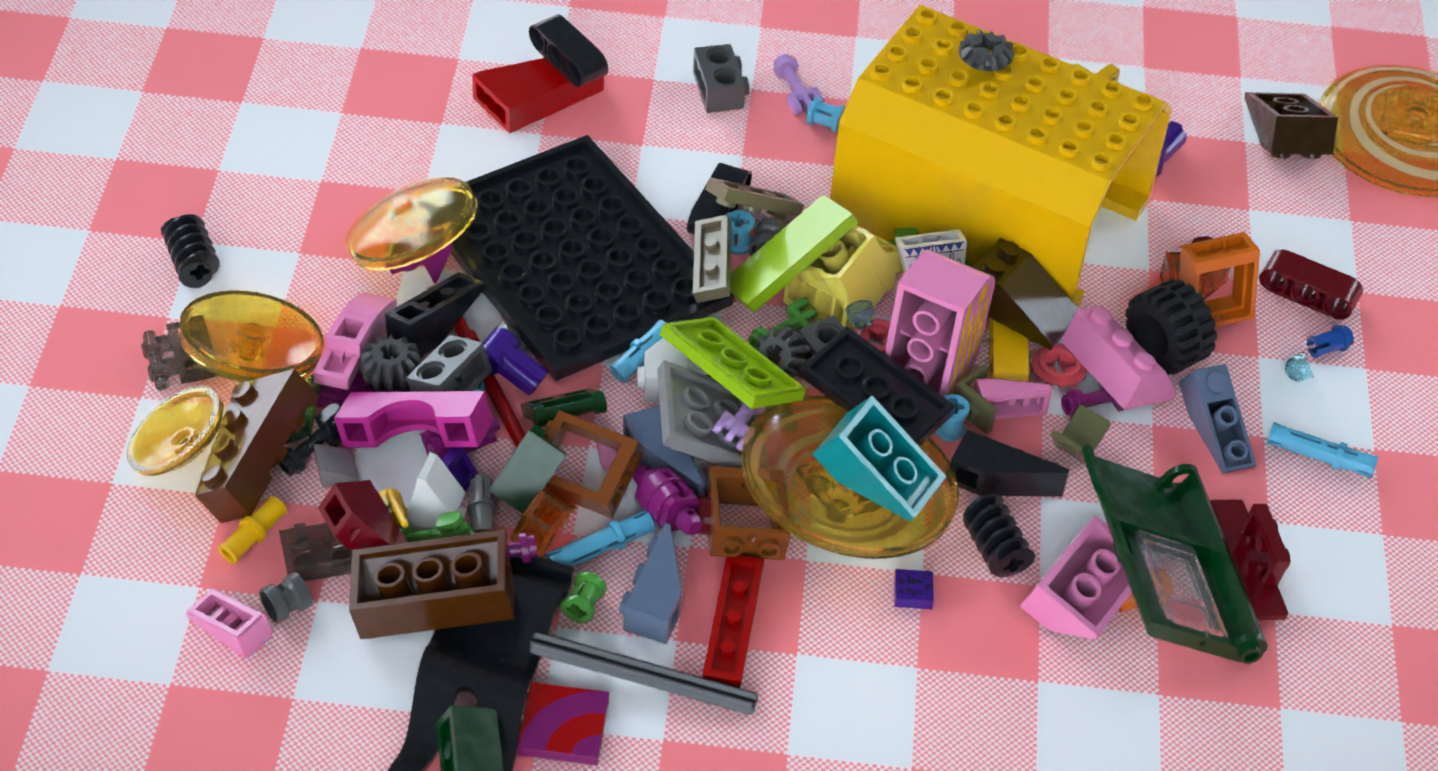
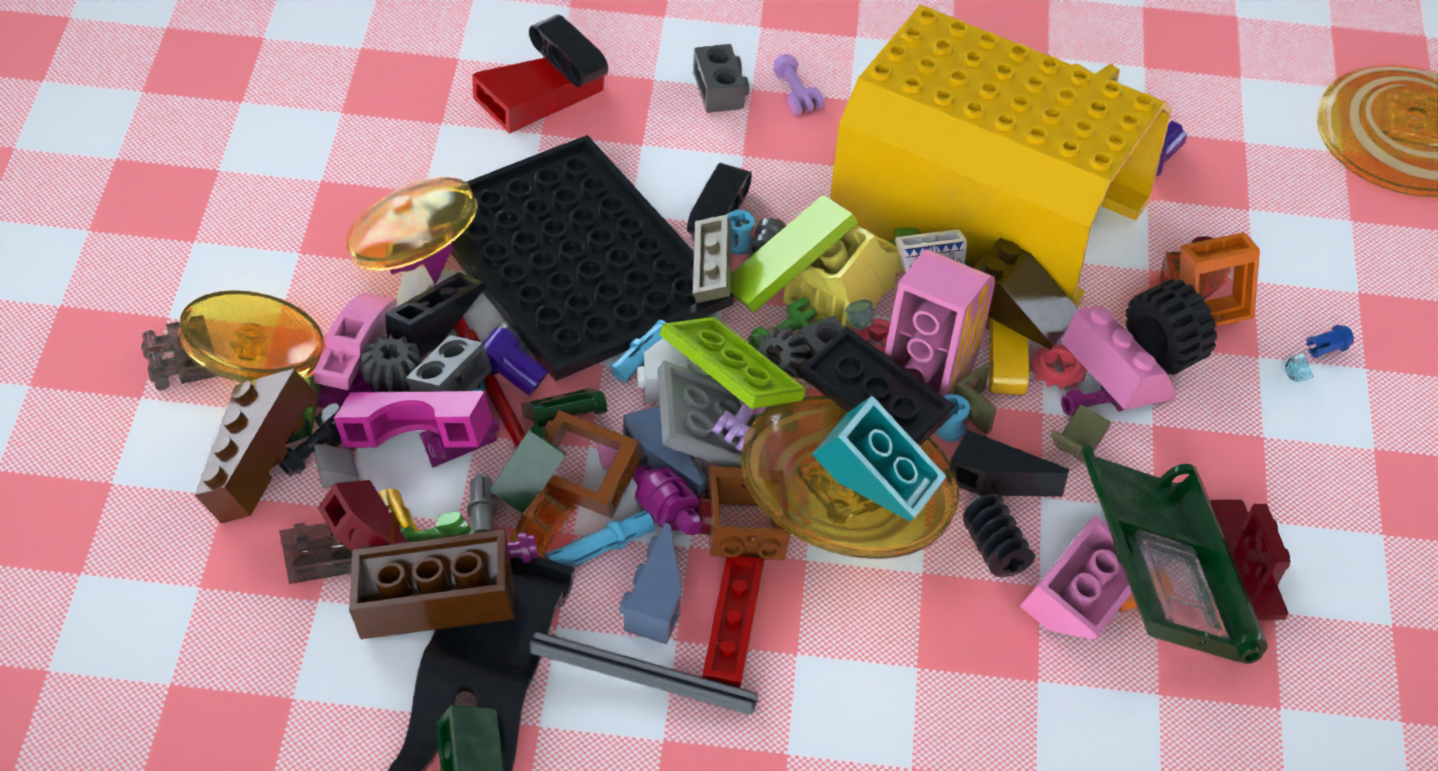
clear yellow dish [126,386,224,476] -> none
black piece [160,214,220,288] -> none
bright pink slope [185,588,272,658] -> none
yellow pin [218,496,287,564] -> none
dark grey wheel [259,572,313,624] -> none
white slope [407,452,467,531] -> none
dark purple tile [442,447,478,492] -> none
tile [518,682,610,765] -> none
bright green bush [561,571,607,623] -> none
dark tan plate [705,177,804,219] -> none
medium azure bush [806,97,846,133] -> none
dark purple tile [894,569,934,609] -> none
dark grey gear [959,30,1014,71] -> none
bright pink slope [974,378,1052,420] -> none
sand blue slope [1179,364,1257,474] -> none
dark brown slope [1244,92,1338,159] -> none
dark red beam [1259,249,1363,320] -> none
medium azure pin [1266,422,1379,479] -> none

